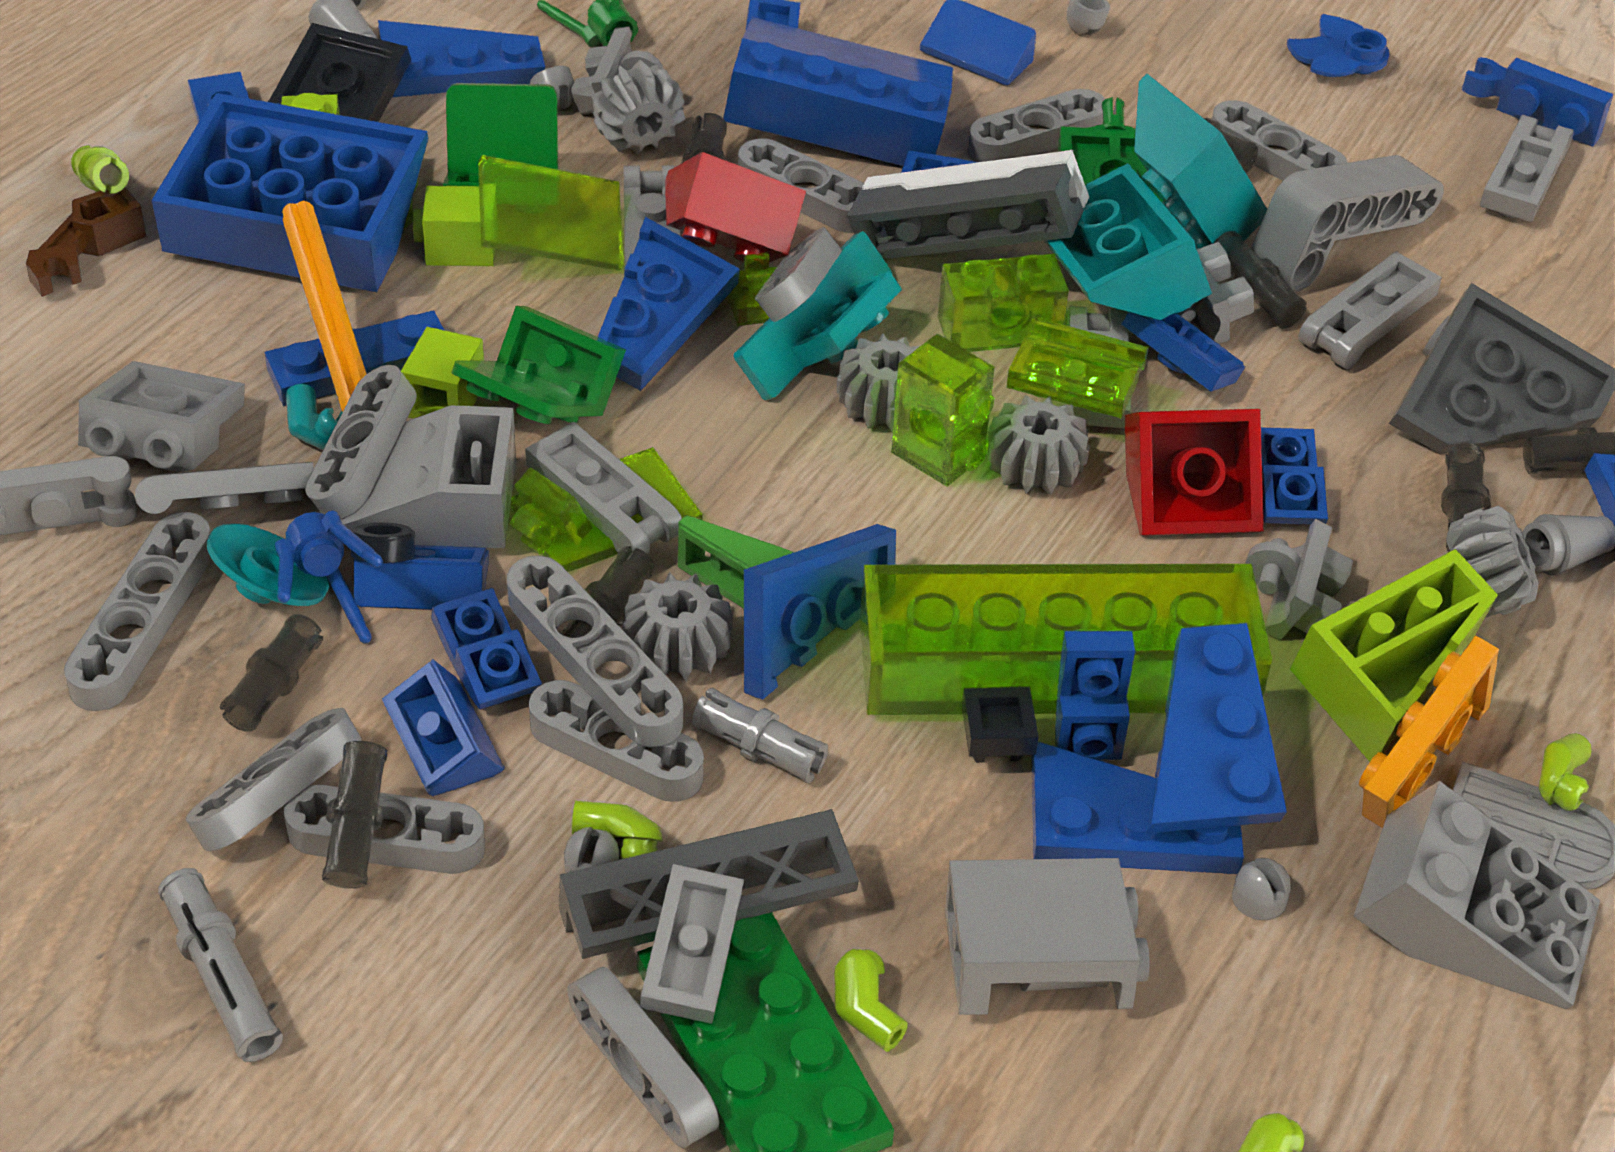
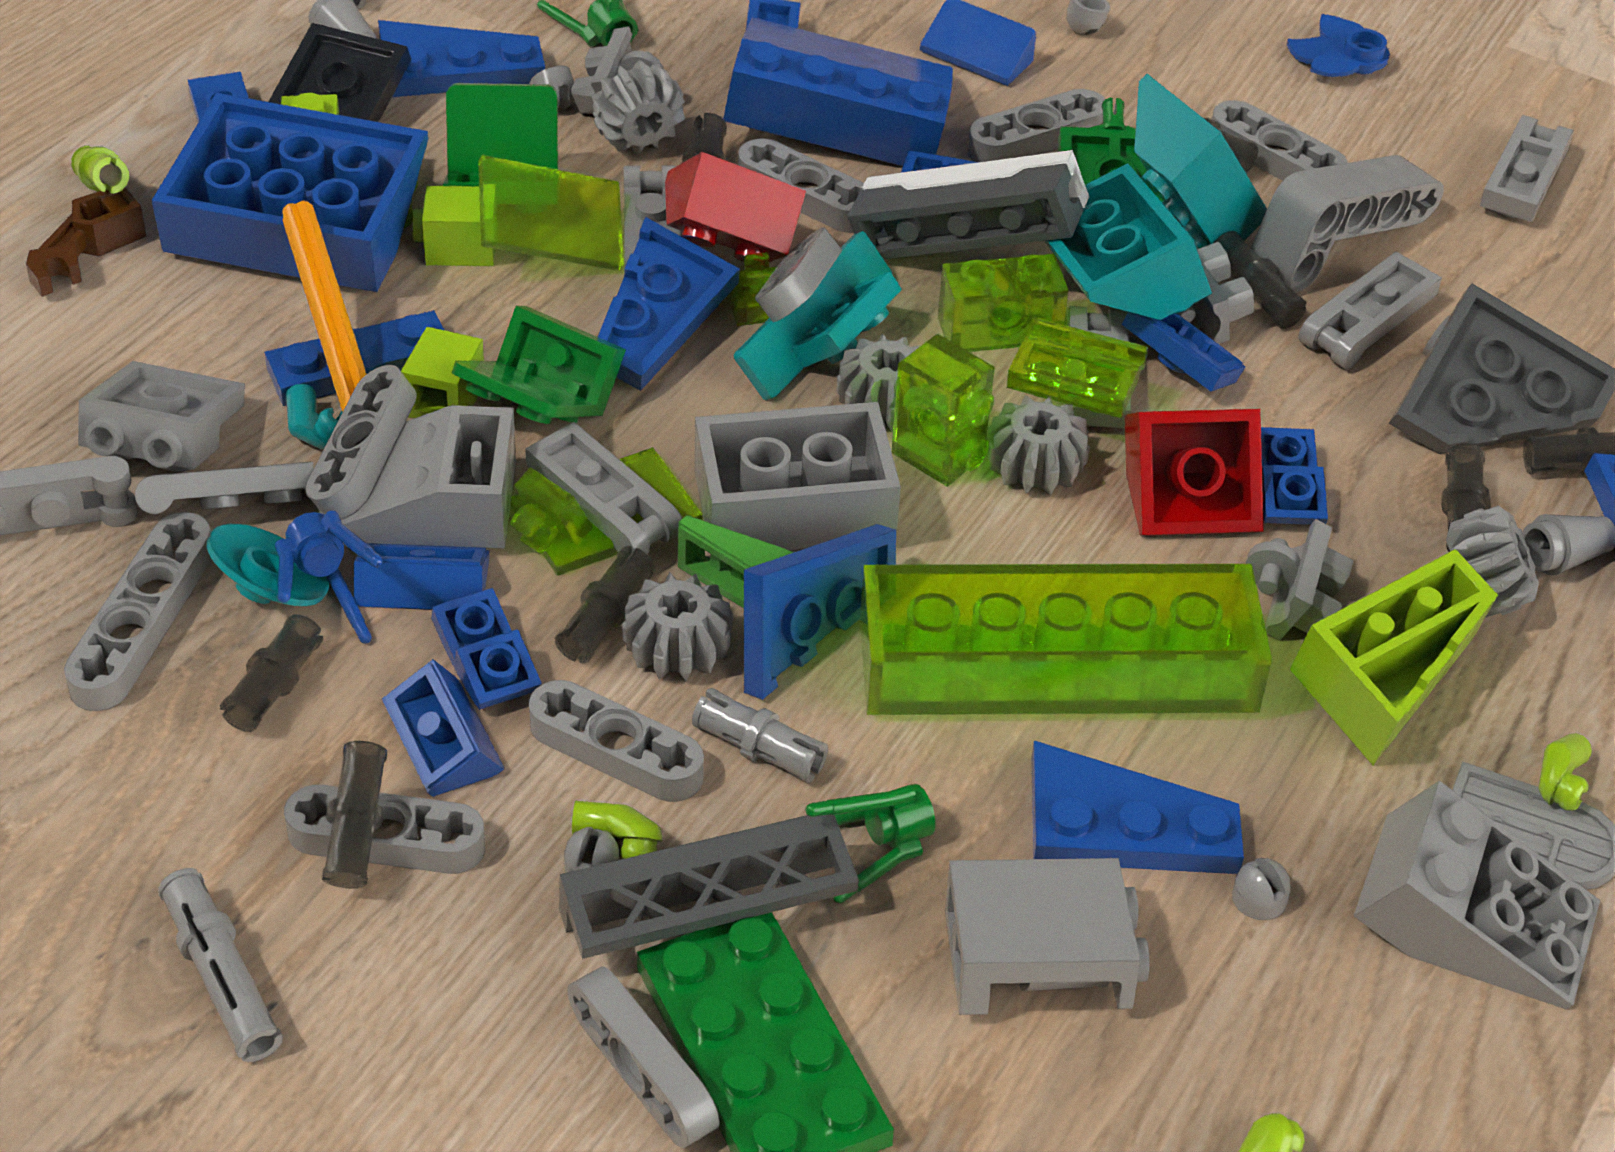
light grey beam [186,708,362,851] -> none
black tile [350,523,415,563] -> none
light grey beam [507,556,683,747] -> none
light grey plate [640,864,744,1024] -> none
lime arm [834,949,908,1052] -> none
black tile [962,686,1039,763] -> none
blue slope [1055,631,1135,760] -> none
blue wing [1146,623,1287,834] -> none
light orange wing [1359,635,1499,828] -> none
blue plate [1462,57,1614,147] -> none
none -> light grey brick [694,402,901,550]
none -> green plant [805,783,936,903]

